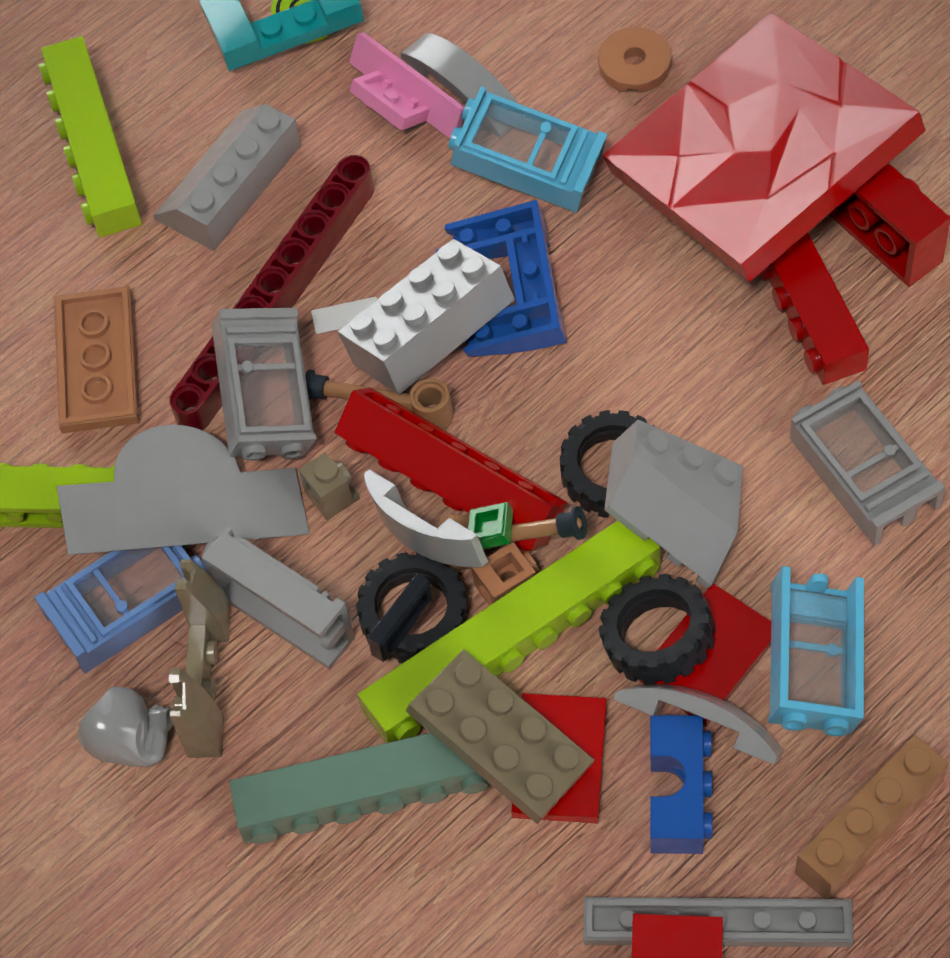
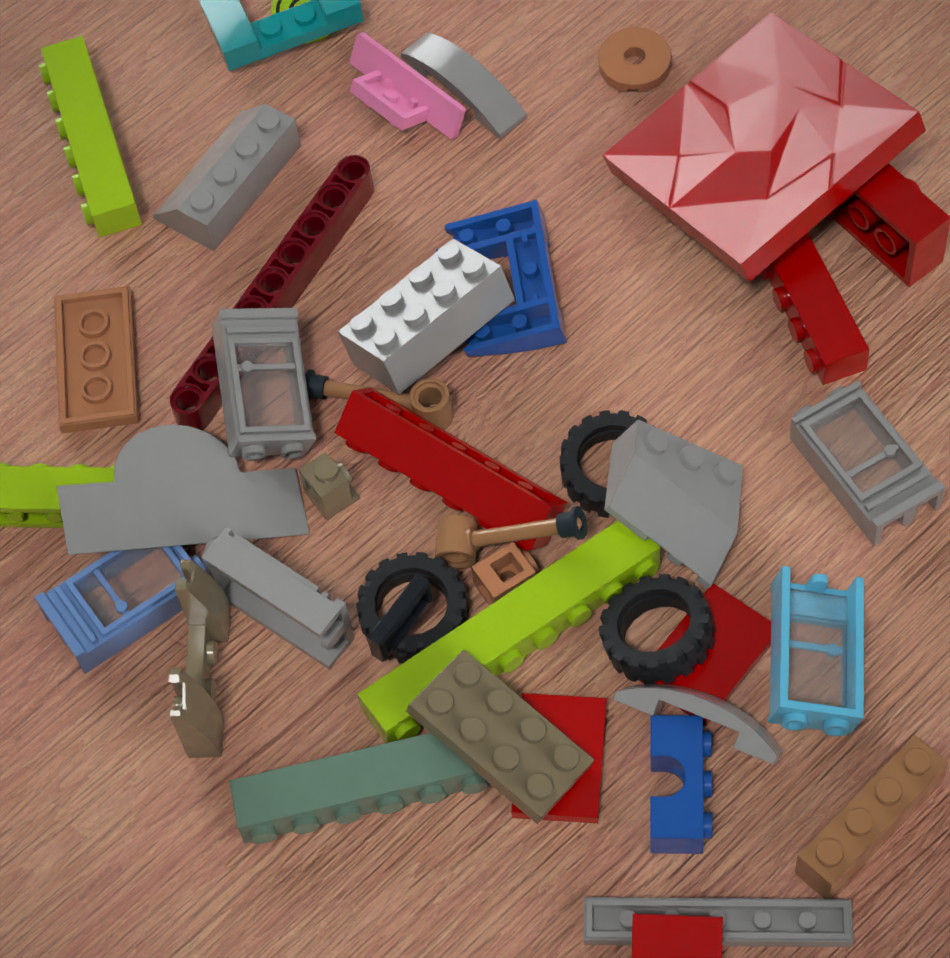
light grey piece [78,687,173,767] -> none
white sticker [311,297,377,334] -> none
light grey slope [363,469,488,567] -> none
medium azure door [448,86,608,213] -> none
green tile [468,502,513,549] -> none

